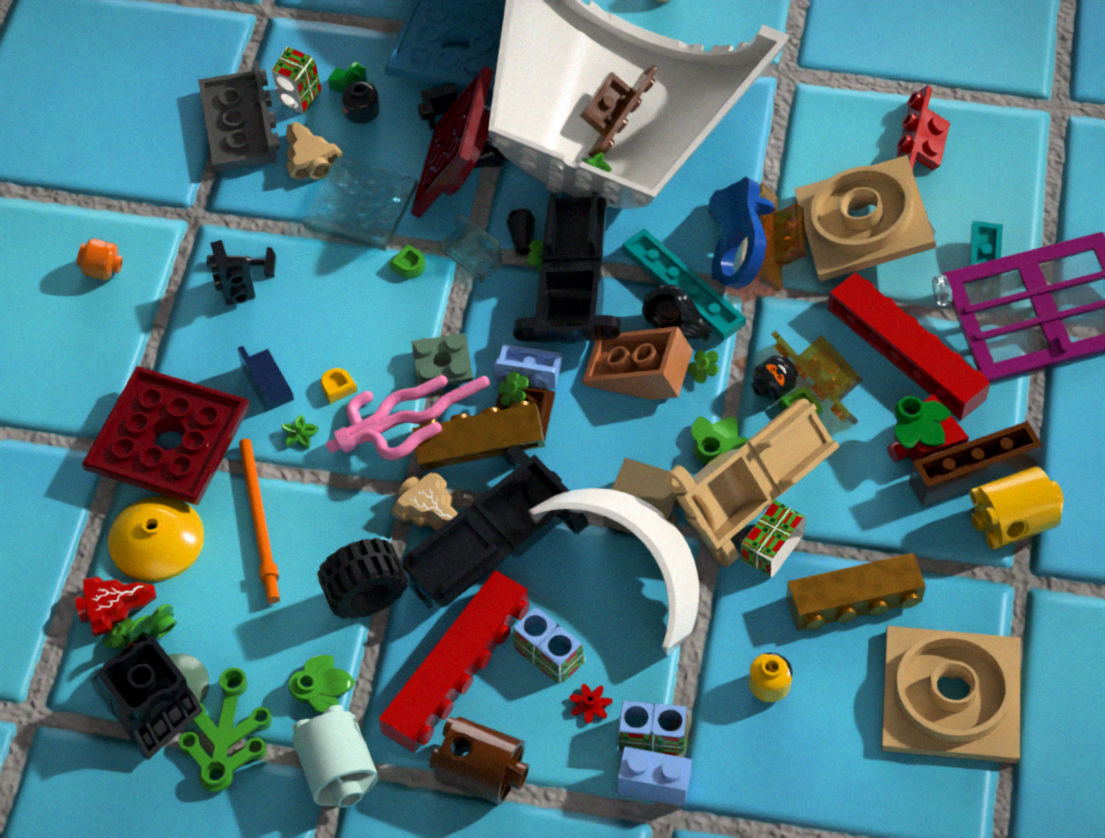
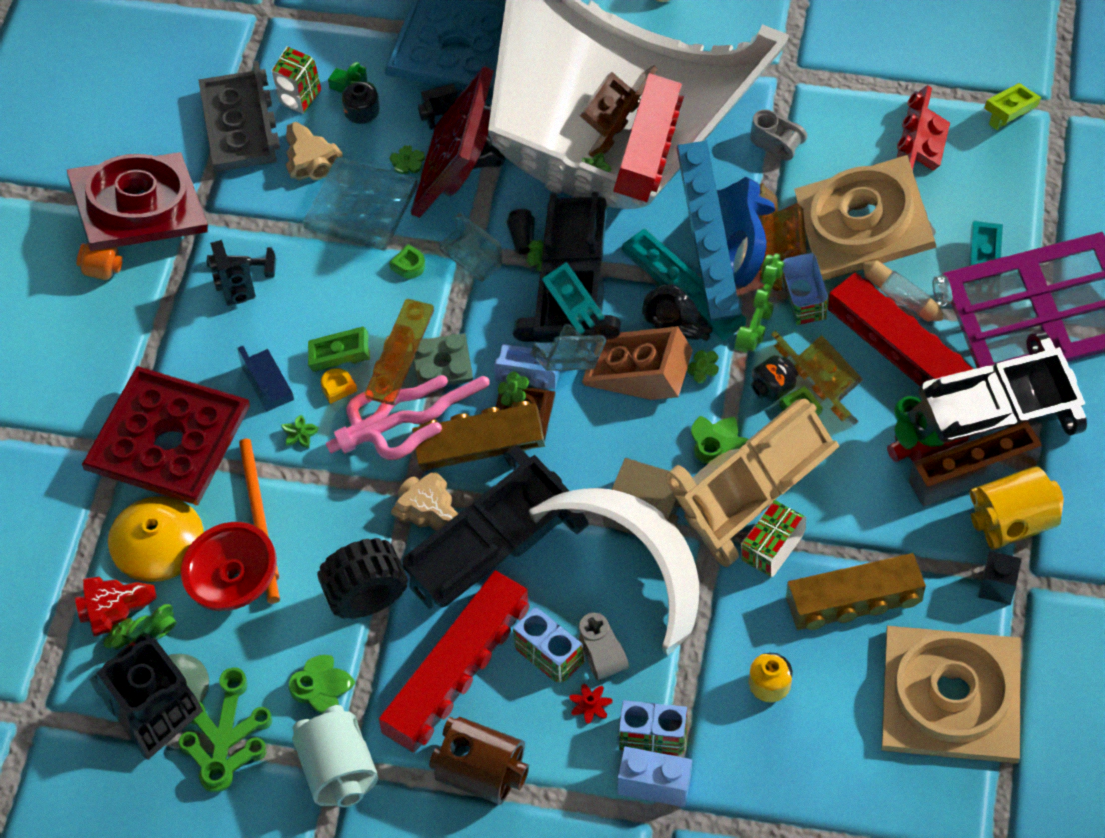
none -> dark red piece [66,152,208,251]
none -> red dish [181,522,277,611]
none -> bright green hinge [308,326,370,372]
none -> clear orange bracket [365,299,434,405]
none -> bright green plant [389,145,425,174]
none -> clear light blue panel [531,324,607,371]
none -> teal hinge [542,262,605,335]
none -> light grey piece [579,612,629,681]
none -> brick [613,73,684,202]
none -> dark azure plate [676,140,741,322]
none -> bright green plant [735,253,785,353]
none -> light grey piece [750,110,807,161]
none -> light blue piece [782,253,828,326]
none -> piece [863,260,943,322]
none -> black piece [908,332,1087,443]
none -> black brick [978,551,1022,605]
none -> lime hinge [984,83,1041,130]

